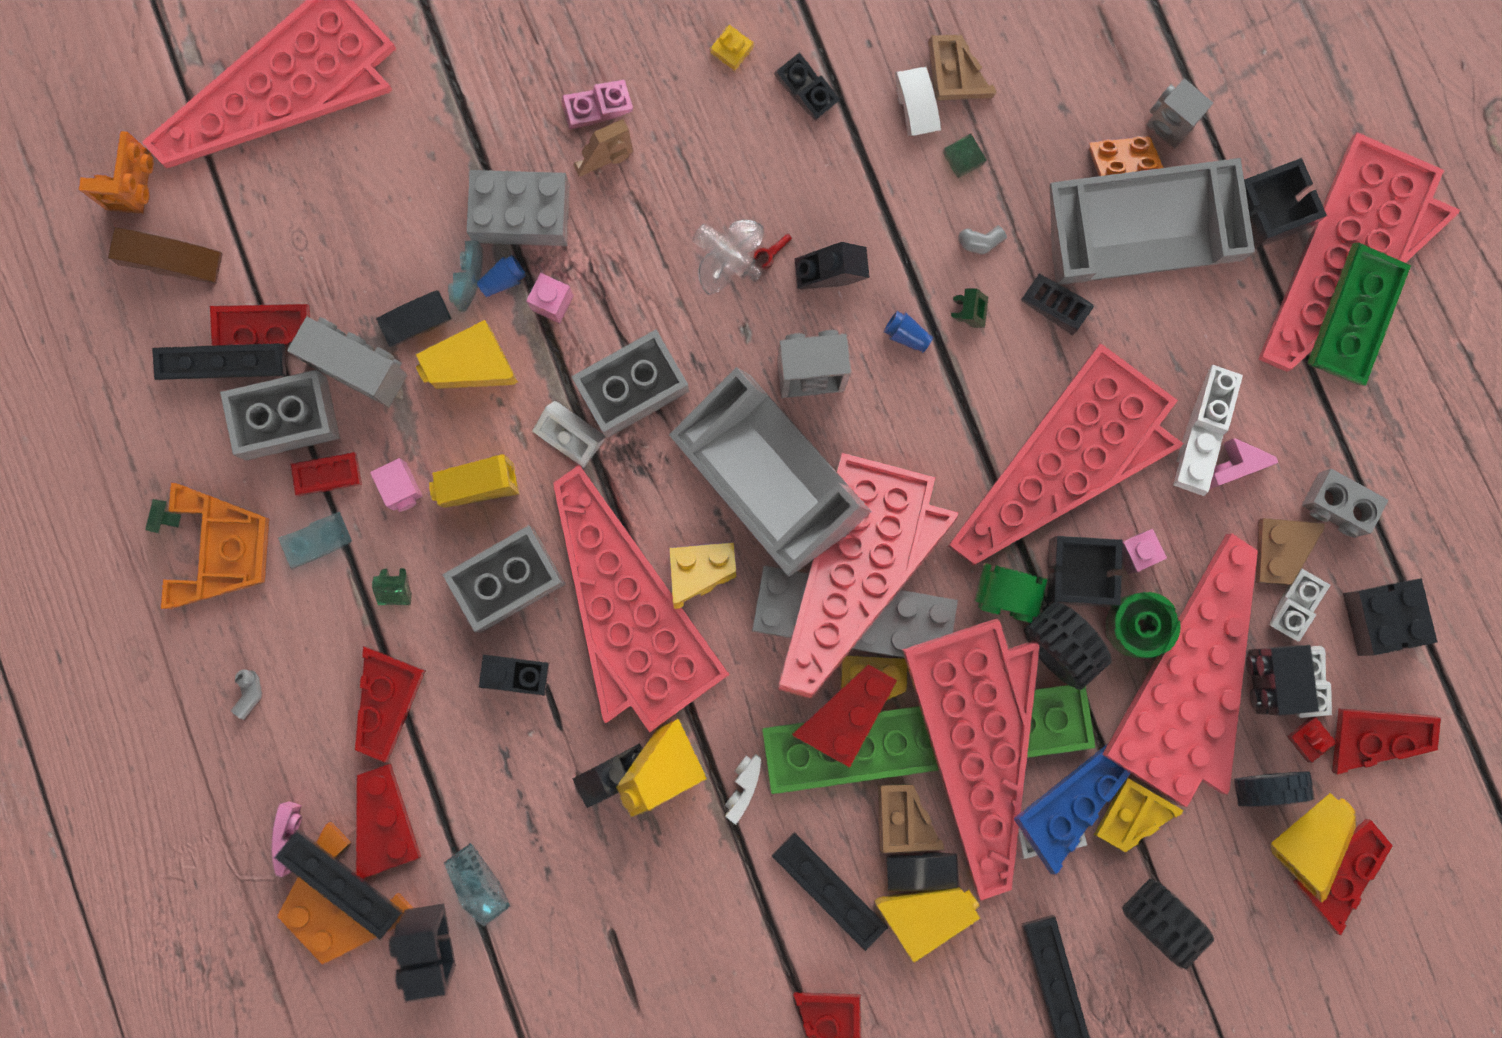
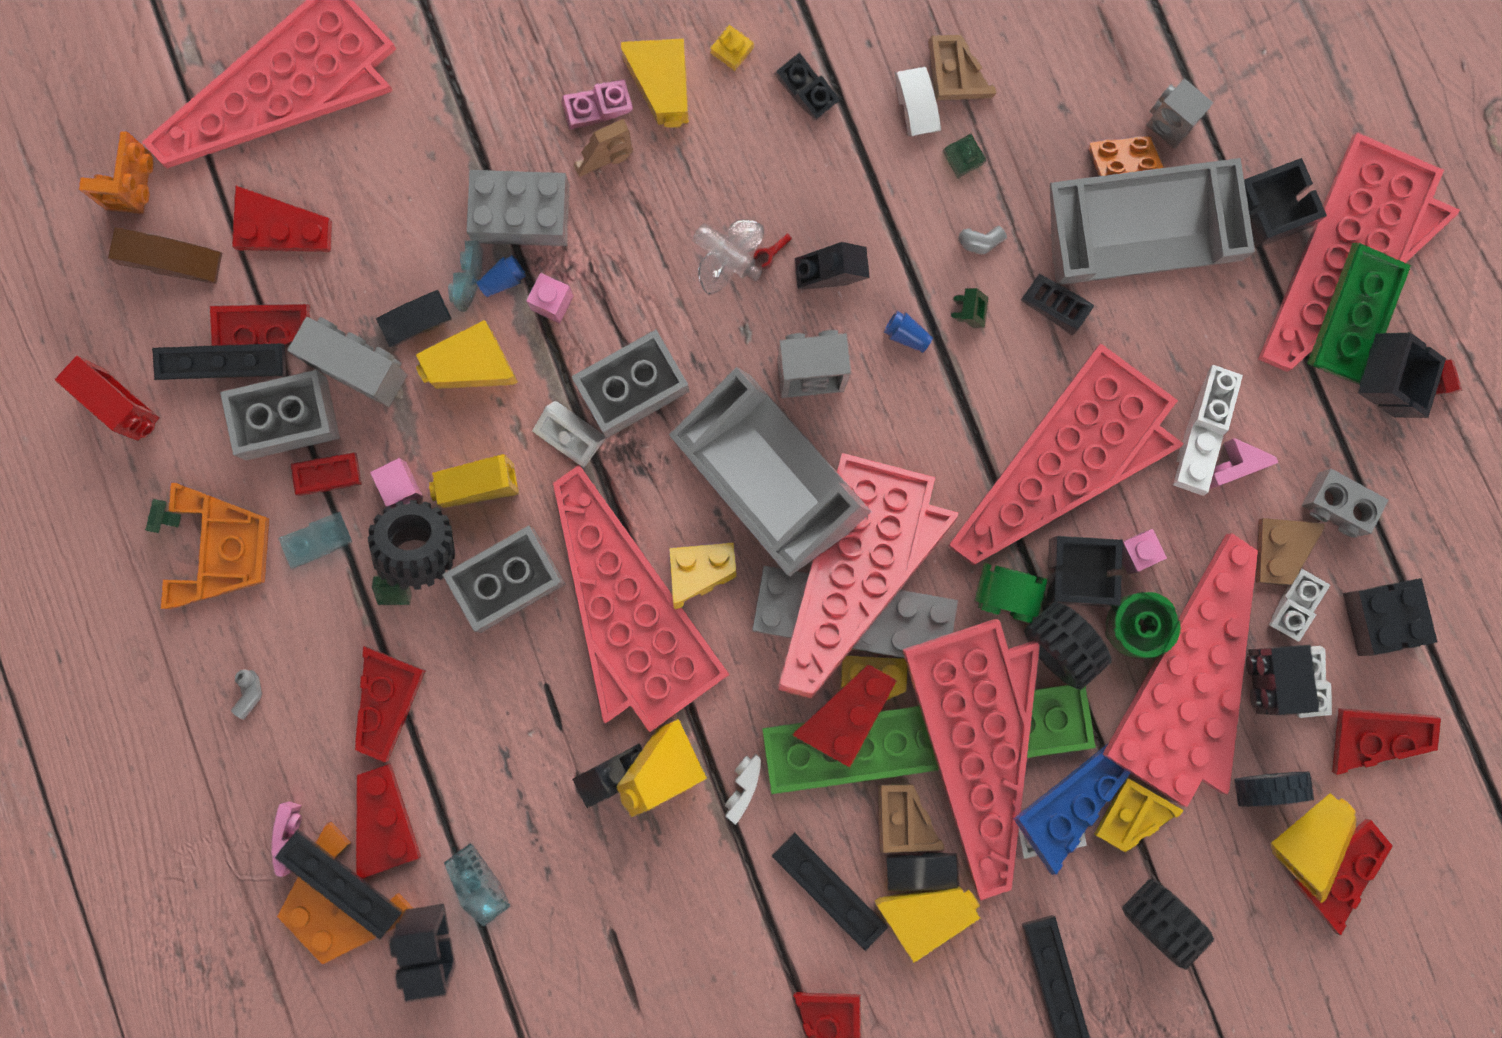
black slope [478,655,549,696] -> none
red tile [1287,717,1337,763] -> none
none -> red window [54,355,160,441]
none -> red wing [232,186,332,252]
none -> black tyre [368,500,455,590]
none -> yellow slope [621,39,689,128]
none -> black piece [1358,332,1446,418]
none -> red tile [1435,359,1463,395]

